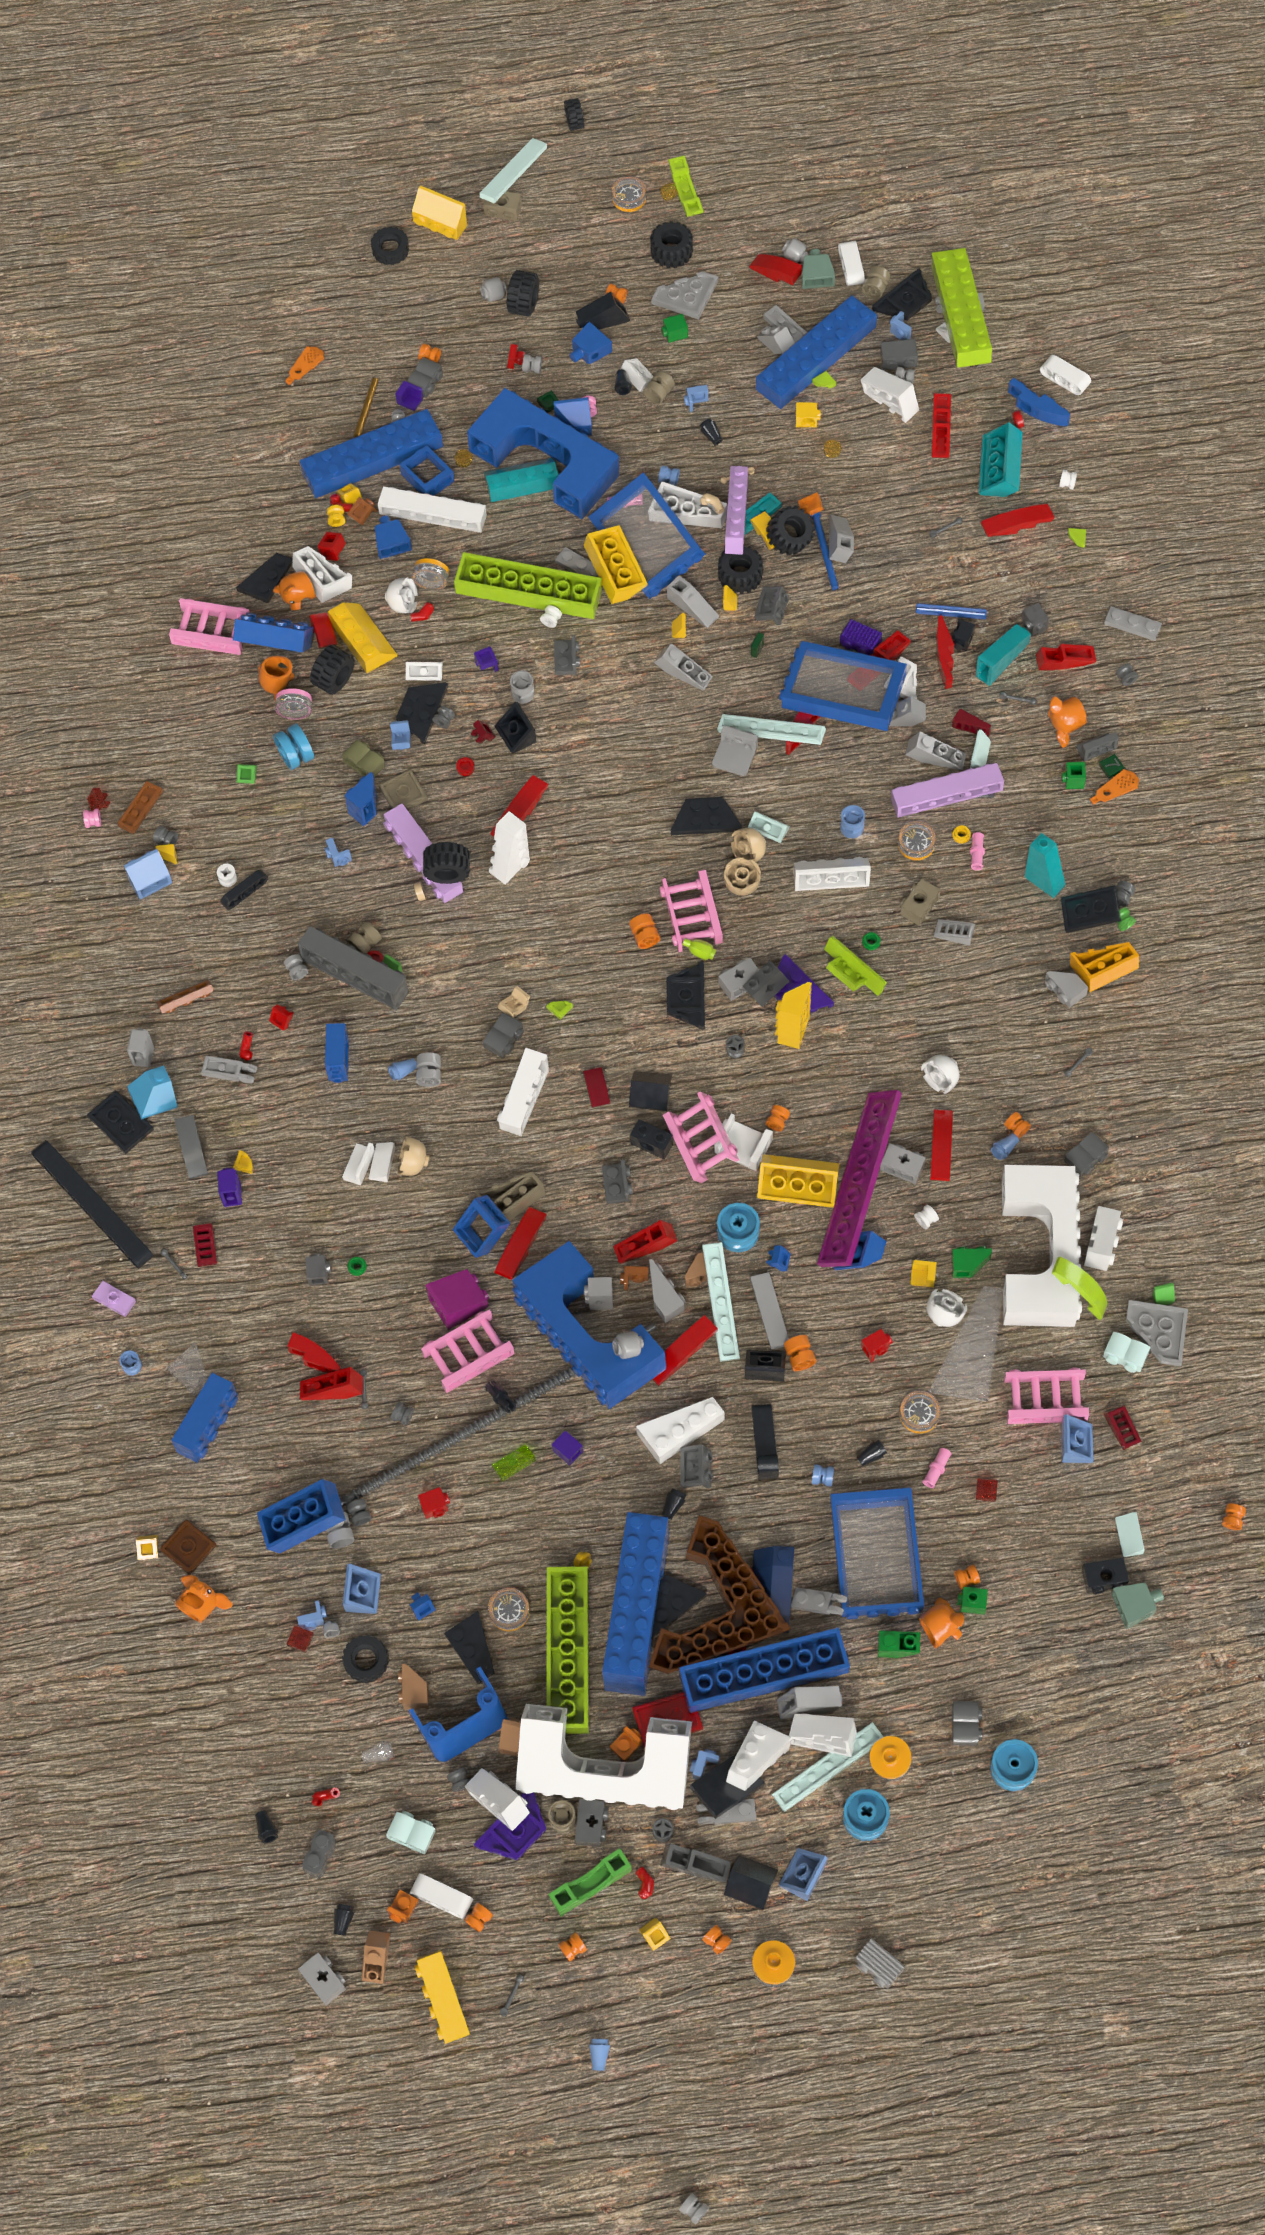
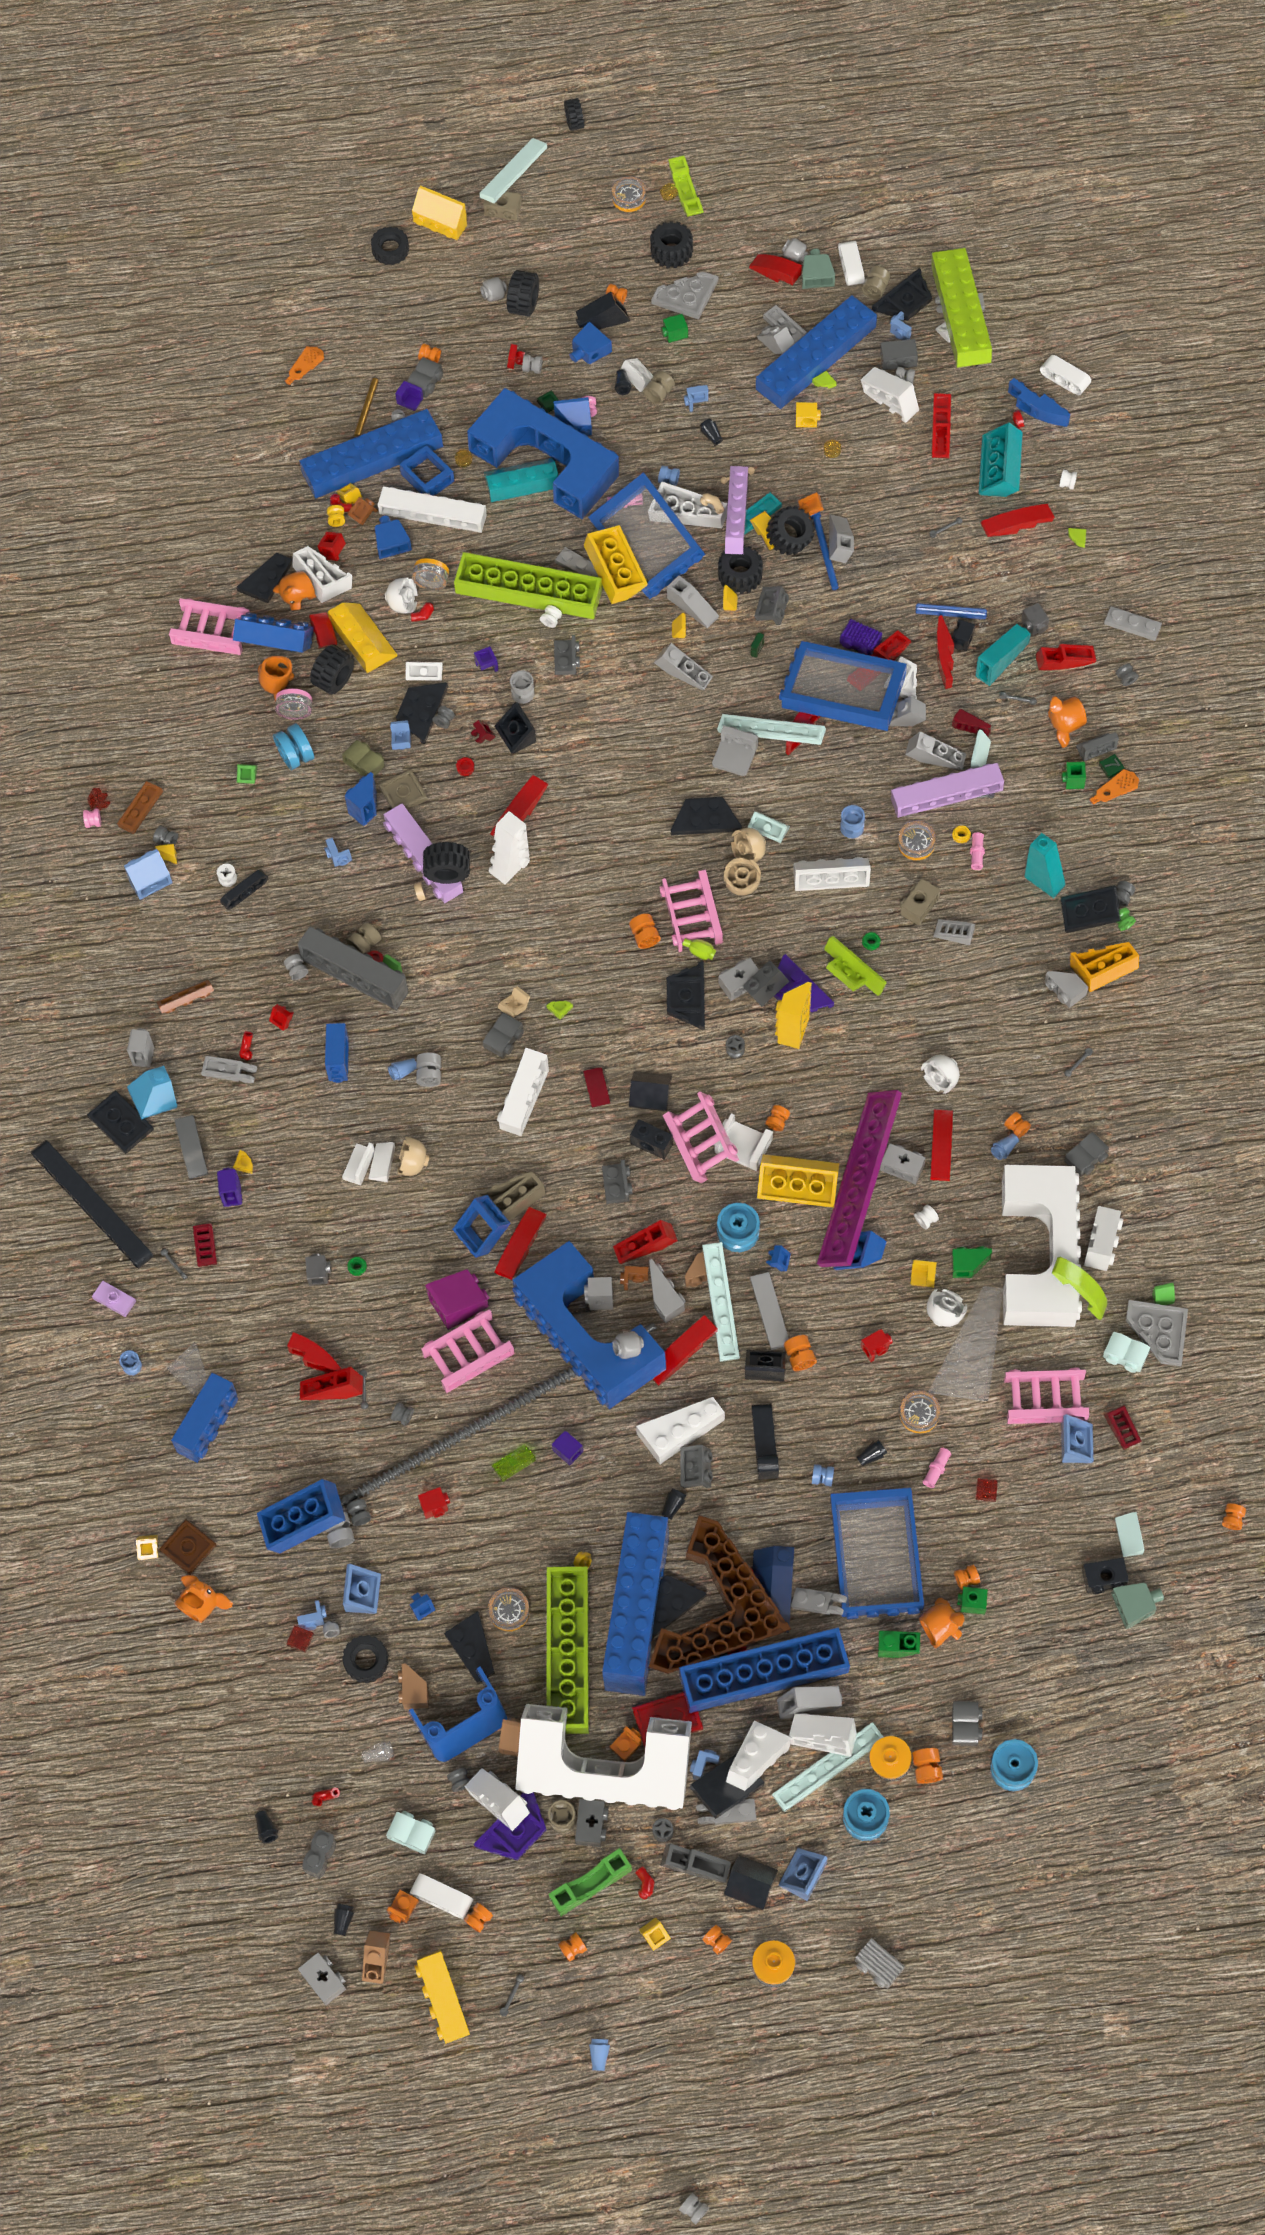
black pin [485,1381,516,1413] -> none
none -> orange wheel [912,1748,943,1784]

